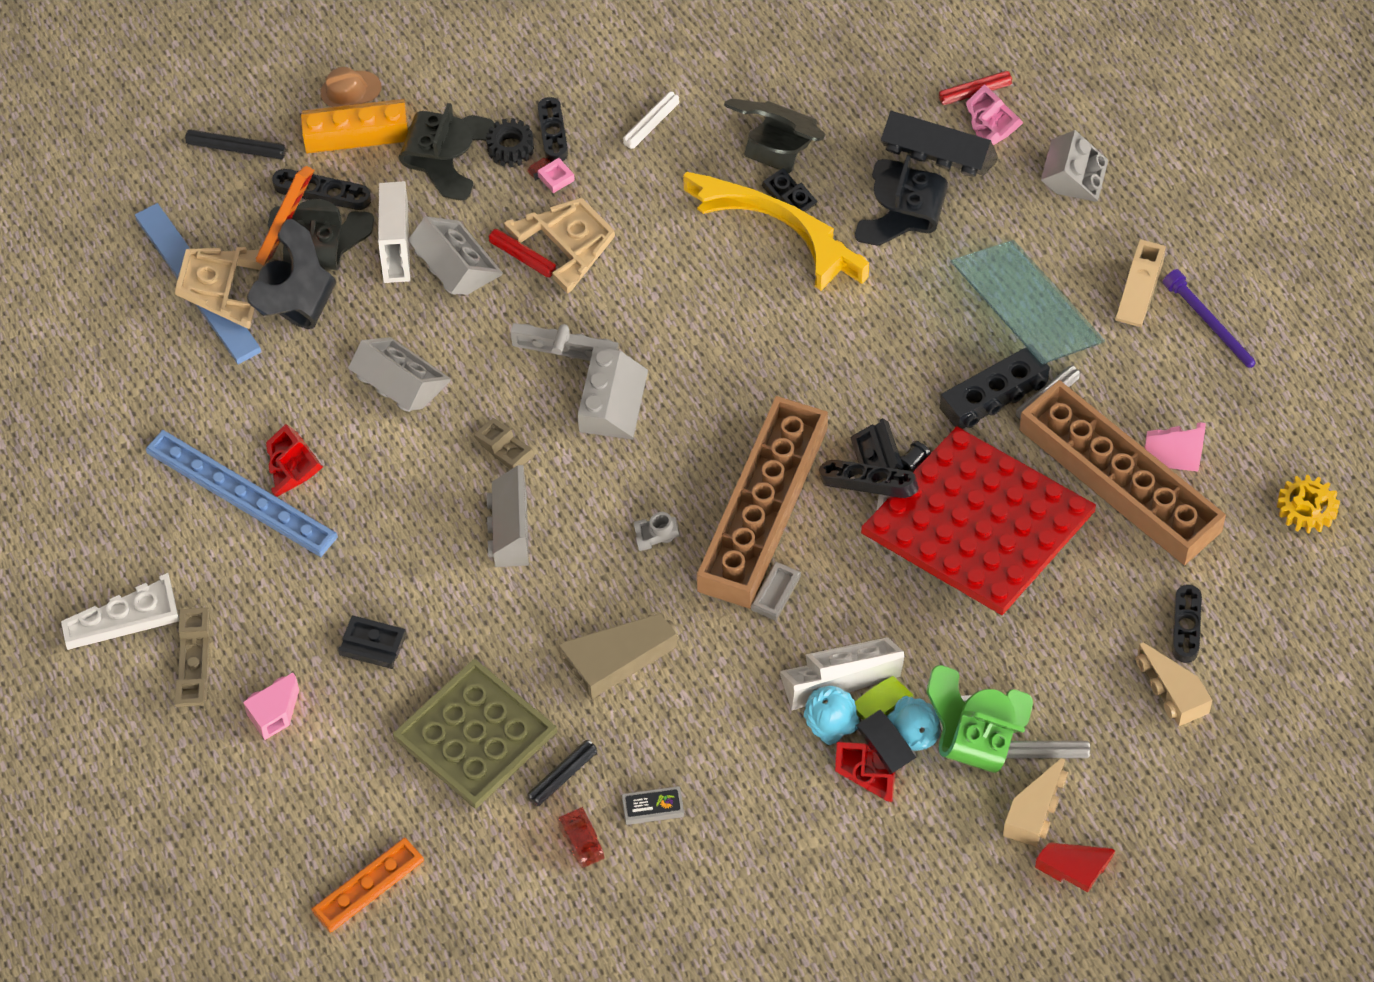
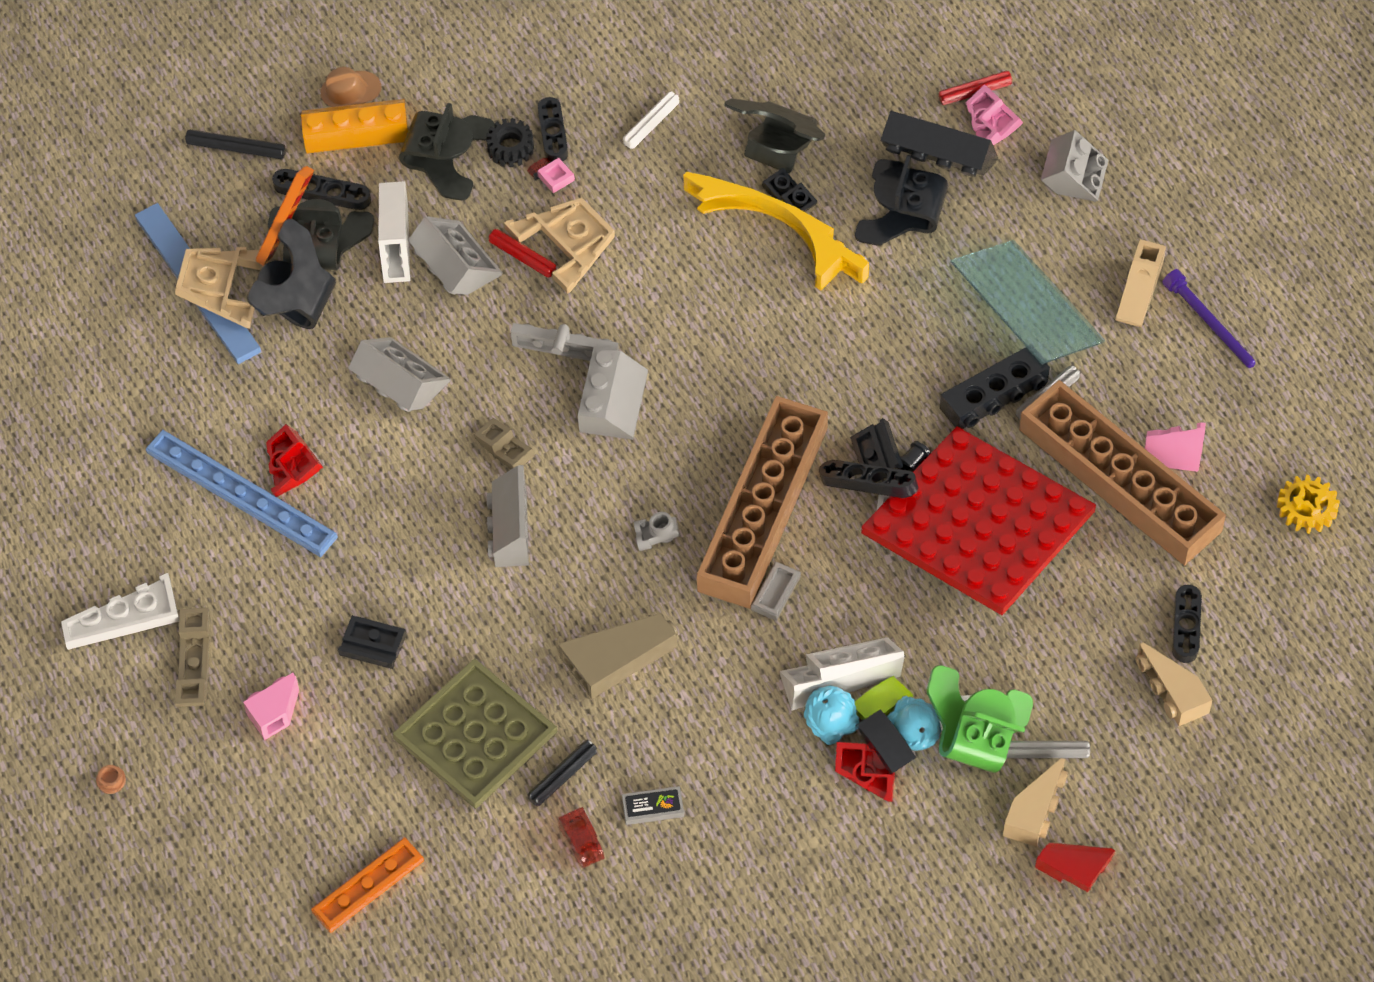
none -> nougat plate [96,765,126,794]

